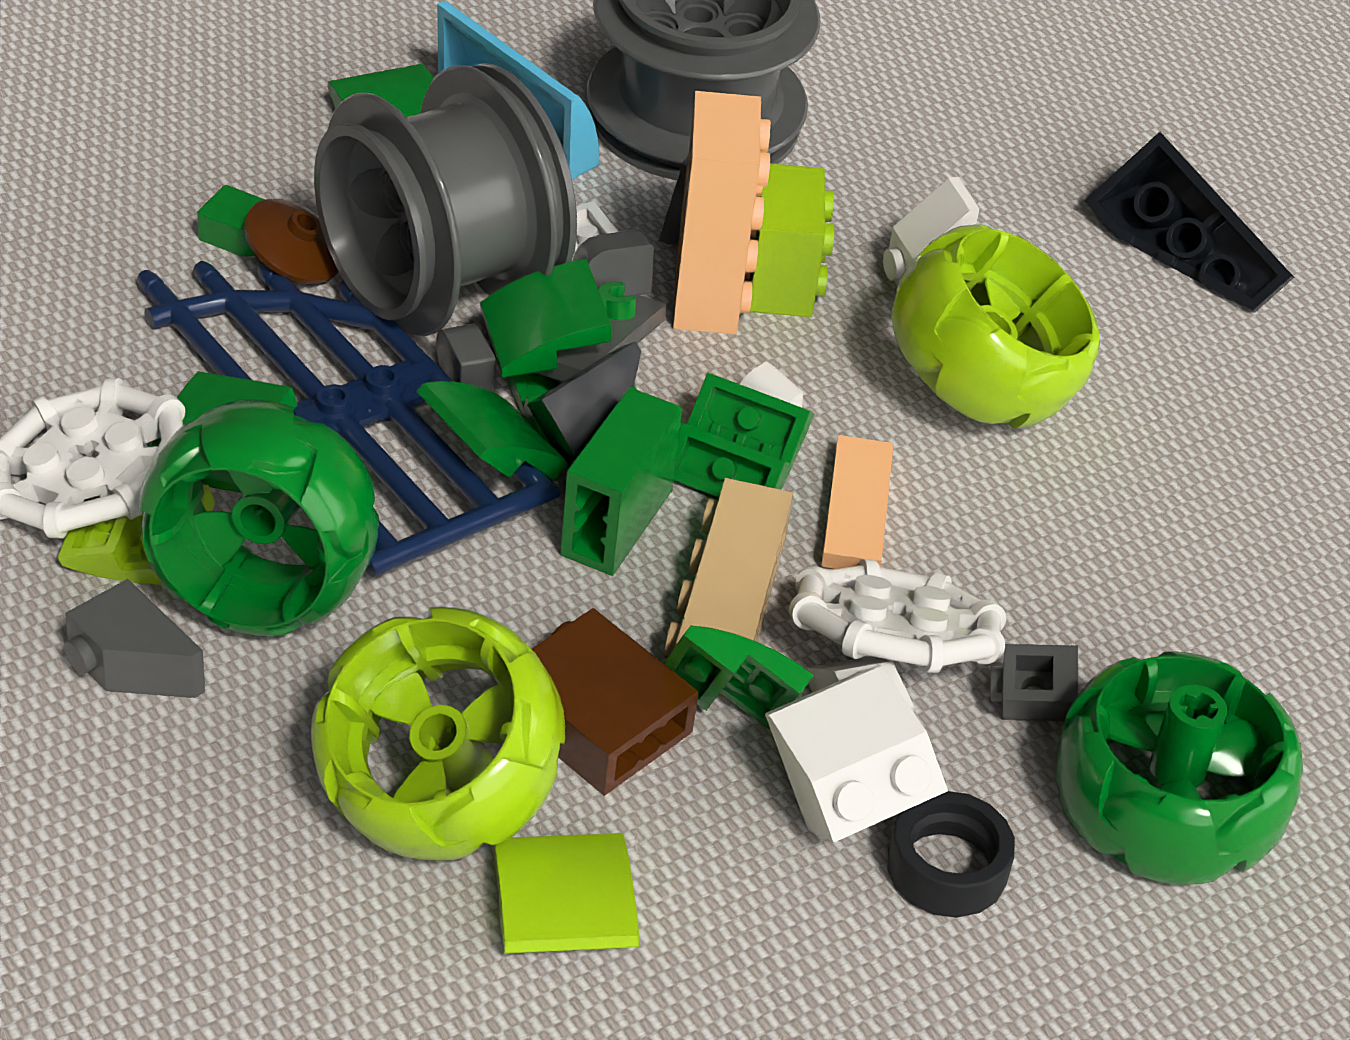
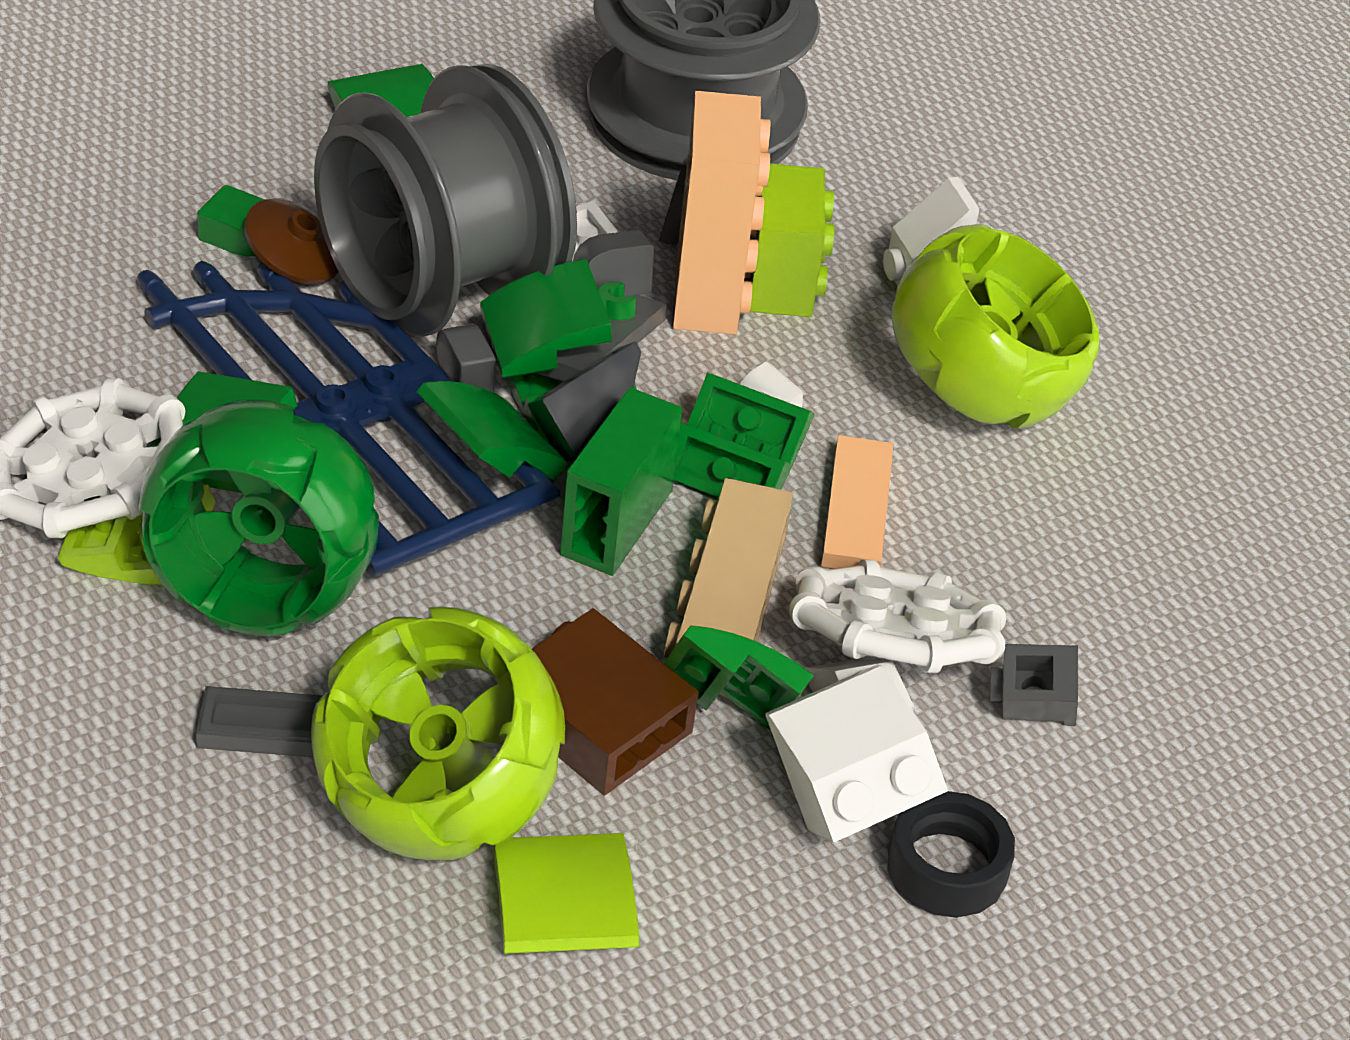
dark grey slope [64,579,205,698] -> none
medium azure slope [437,0,599,180] -> none
green wheel [1055,651,1303,885] -> none
black wedge [1084,131,1295,312] -> none
none -> dark grey tile [196,686,323,758]

